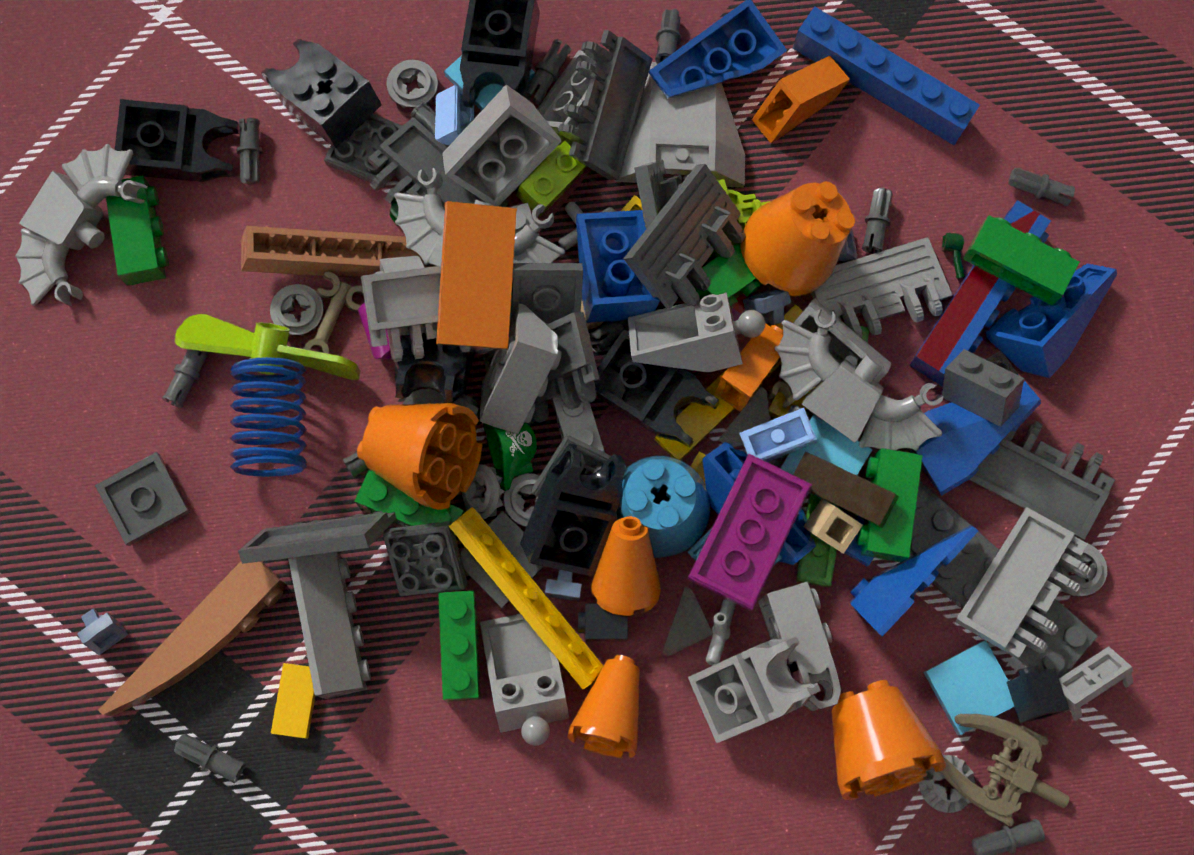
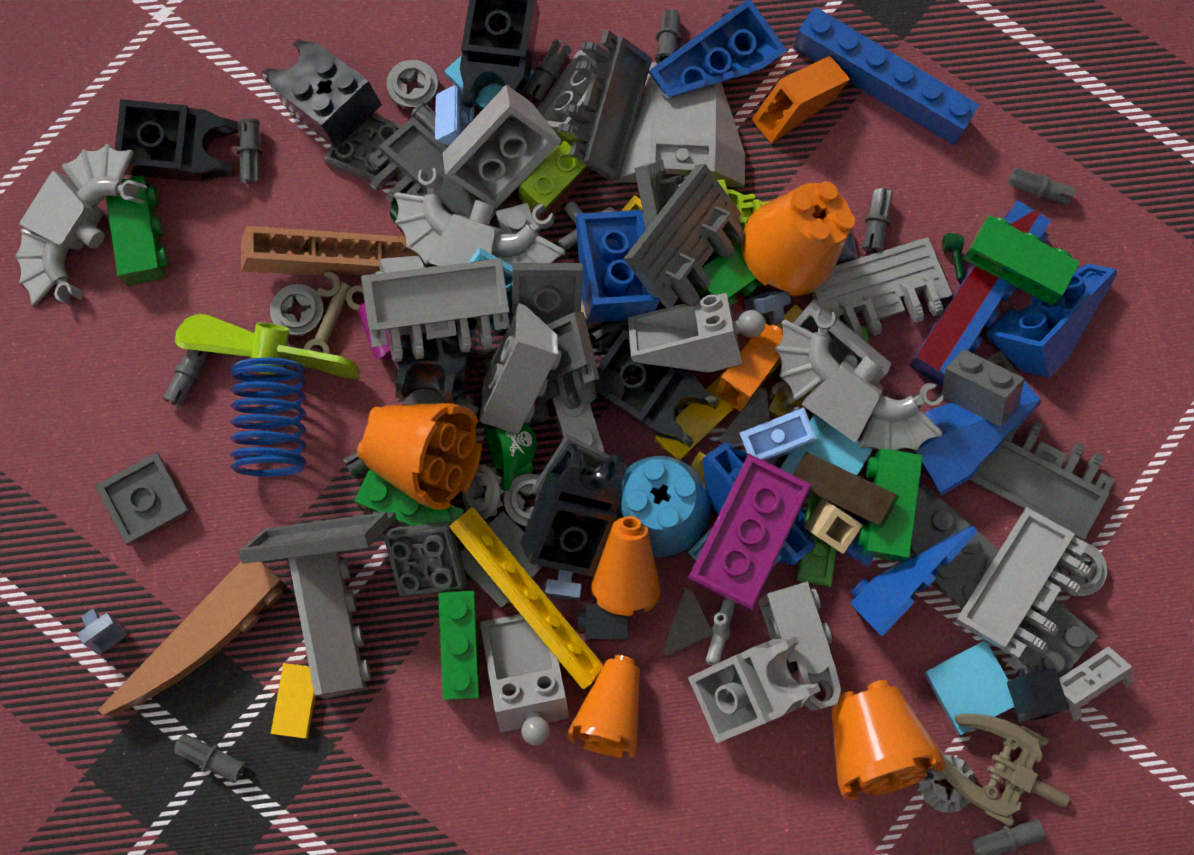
orange tile [436,201,517,349] -> none

